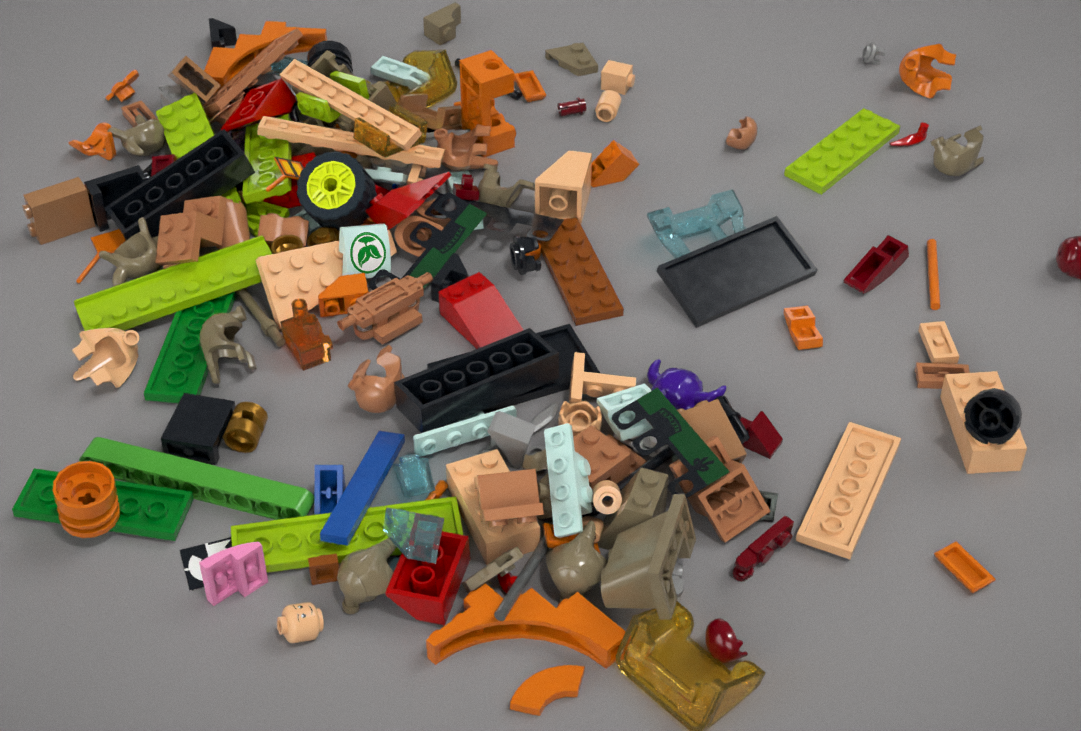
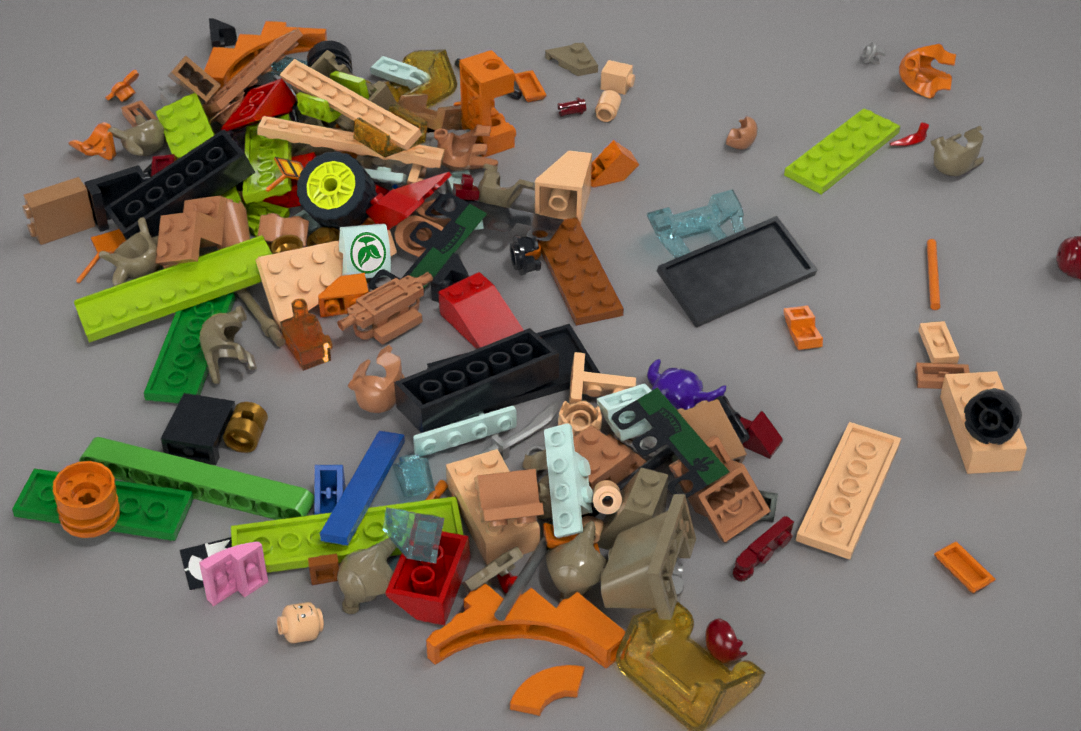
light nougat piece [72,328,139,388] -> none
dark tan arch [423,2,461,45] -> none
light grey slope [488,411,536,469] -> none
dark red slope [844,235,909,294] -> none

